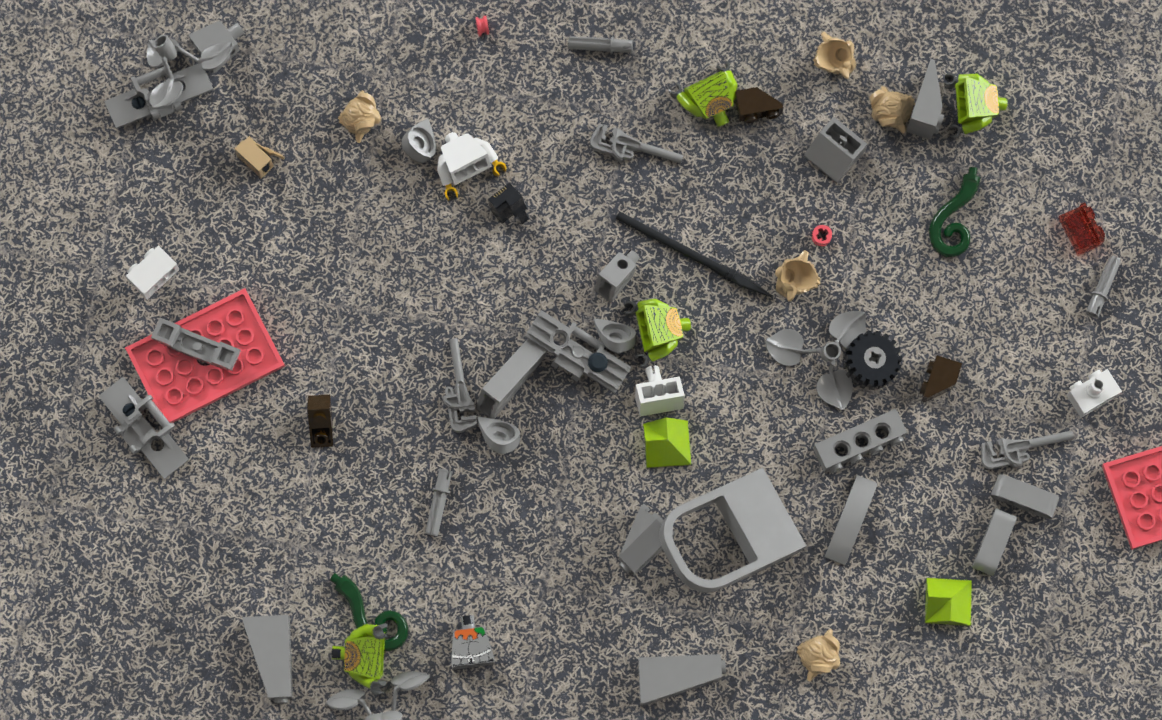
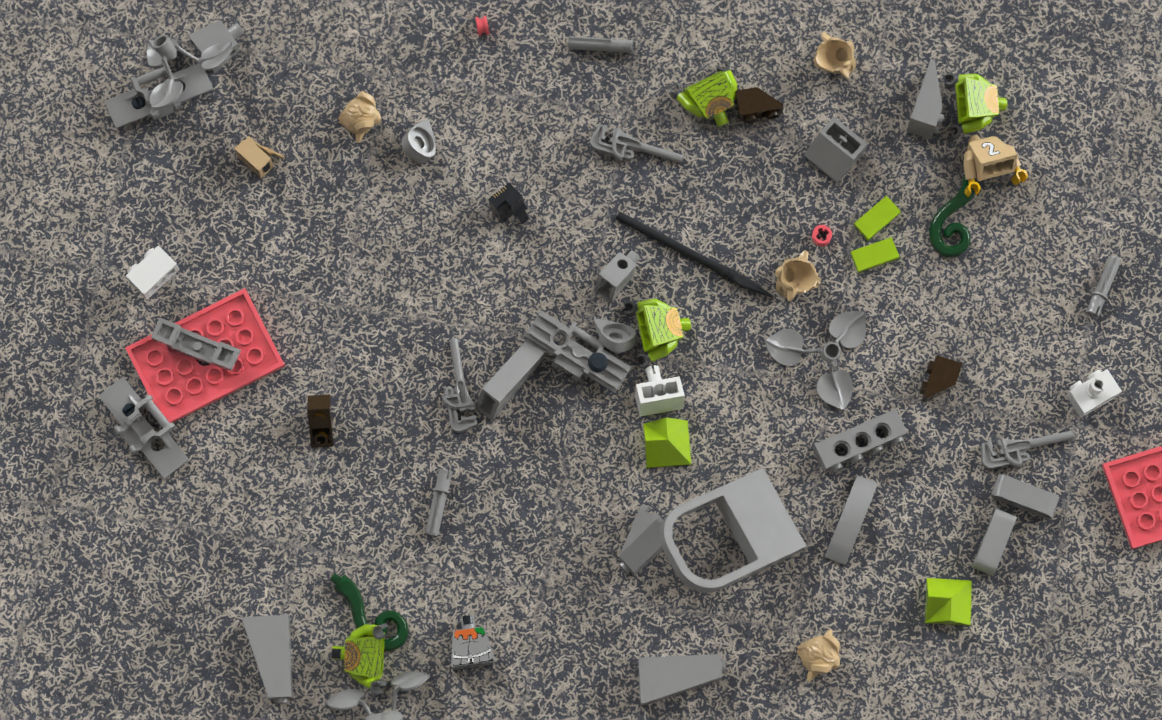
white torso [437,132,506,201] -> none
light grey piece [477,416,520,454] -> none
black wheel [843,331,902,390] -> none
tan hair [870,86,915,134] -> none
clear red bracket [1058,202,1105,256] -> none
none -> lime tile [850,237,900,273]
none -> lime tile [853,196,901,241]
none -> tan torso [963,135,1028,197]

